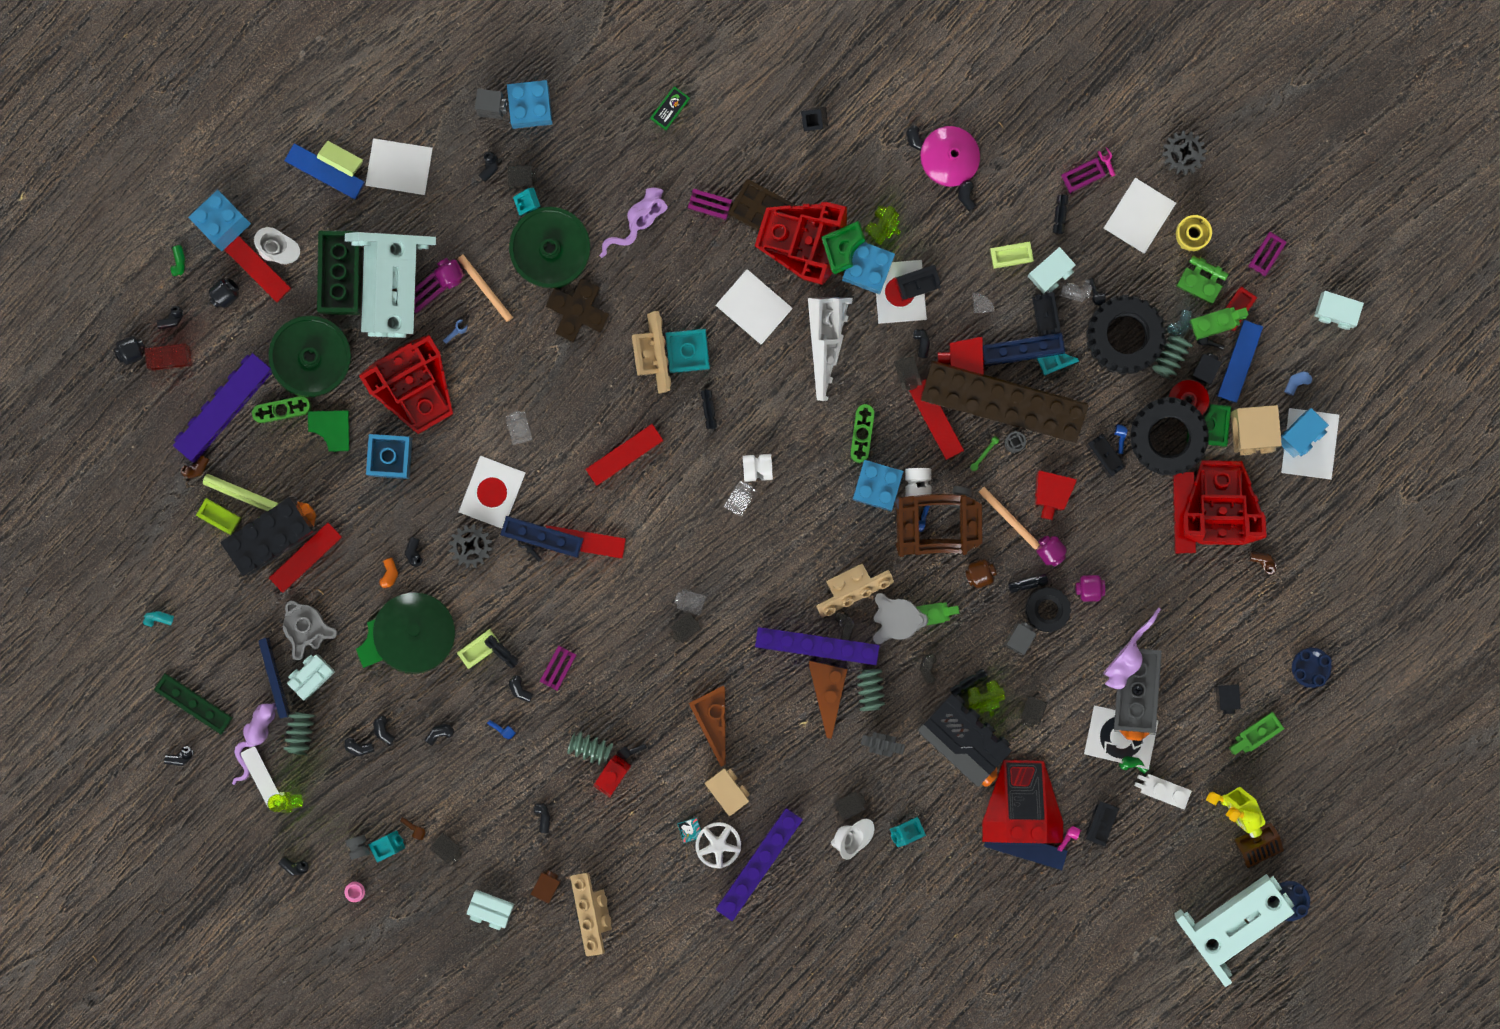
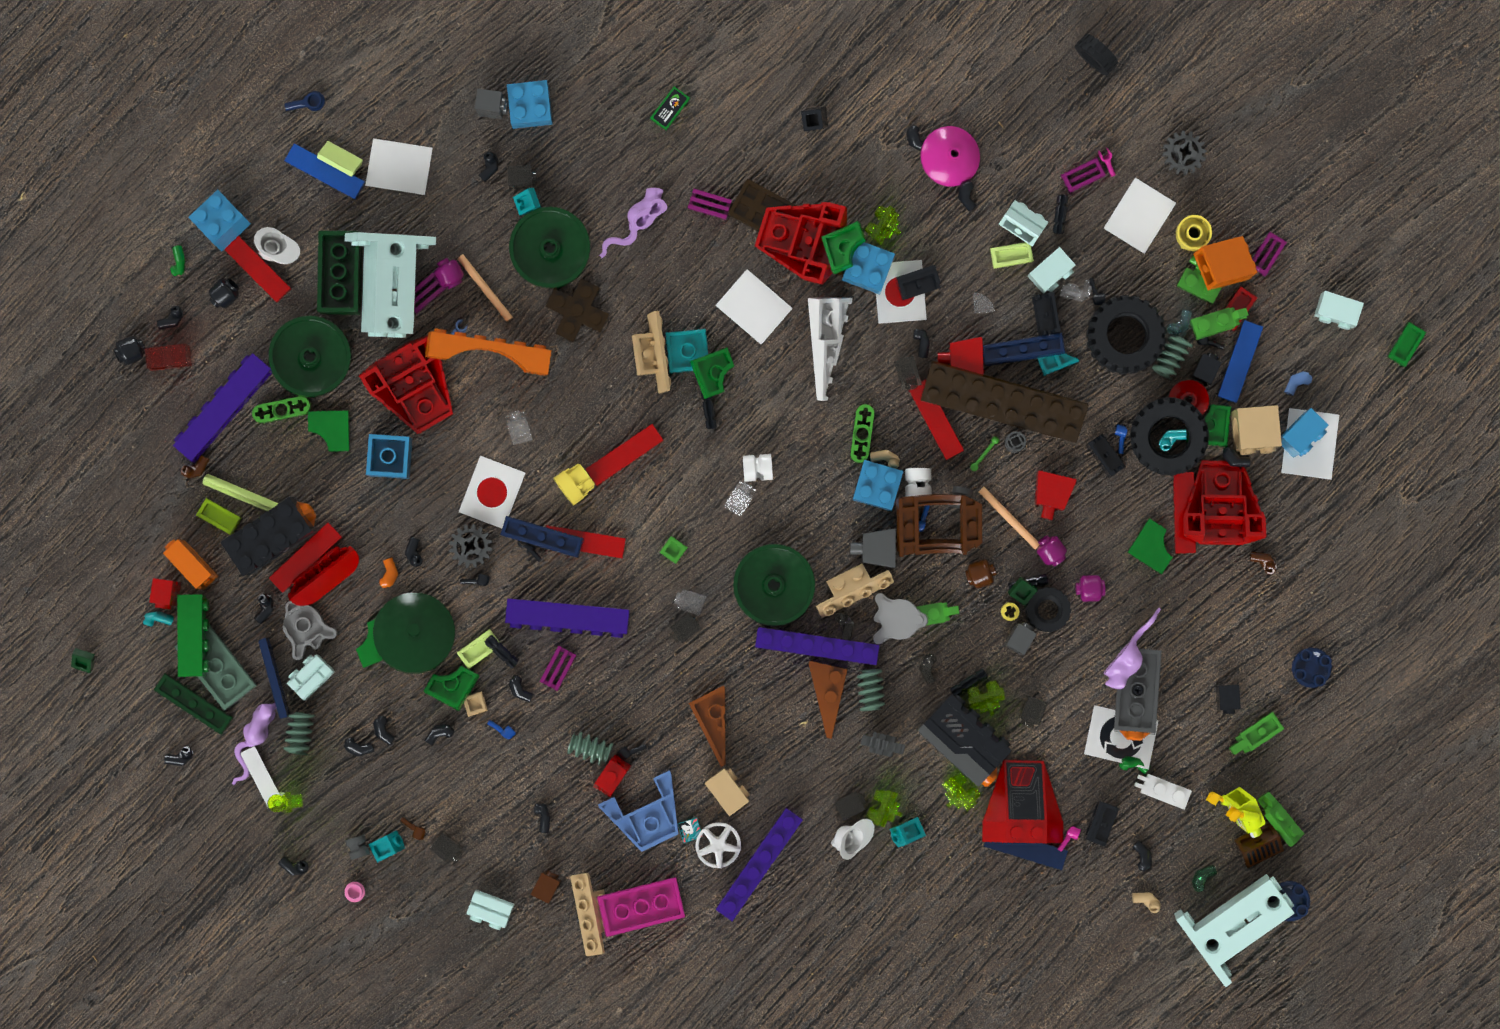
none -> dark green plate [71,648,95,673]
none -> red brick [149,578,181,609]
none -> orange brick [163,539,219,590]
none -> sand green tile [175,624,257,711]
none -> green brick [177,594,209,677]
none -> black arm [254,593,273,624]
none -> dark blue plate [284,91,325,111]
none -> red brick [288,546,359,606]
none -> green tile [423,666,479,711]
none -> orange arch [425,329,551,376]
none -> black hand [460,574,490,586]
none -> tan tile [464,691,488,717]
none -> dark purple brick [505,598,630,638]
none -> light yellow piece [553,464,595,506]
none -> dark pink tile [597,877,685,937]
none -> medium blue wing [598,770,679,852]
none -> bright green tile [660,536,688,564]
none -> green tile [690,347,735,399]
none -> dark green dish [733,544,815,626]
none -> dark grey torso [850,529,896,568]
none -> clear neon green hips [866,789,903,828]
none -> tan arm [870,450,900,469]
none -> clear neon green hips [942,773,980,811]
none -> light aqua brick [999,200,1048,246]
none -> light yellow bush [1001,602,1020,621]
none -> dark green plate [1008,577,1038,606]
none -> black tyre [1075,33,1119,76]
none -> green tile [1127,518,1173,575]
none -> black arm [1132,840,1152,872]
none -> tan arm [1132,892,1161,913]
none -> teal arm [1159,429,1187,451]
none -> clear green arm [1192,865,1217,892]
none -> orange brick [1194,236,1257,291]
none -> black arm [1222,446,1251,467]
none -> bright green hinge [1257,792,1304,847]
none -> green tile [1387,322,1427,367]

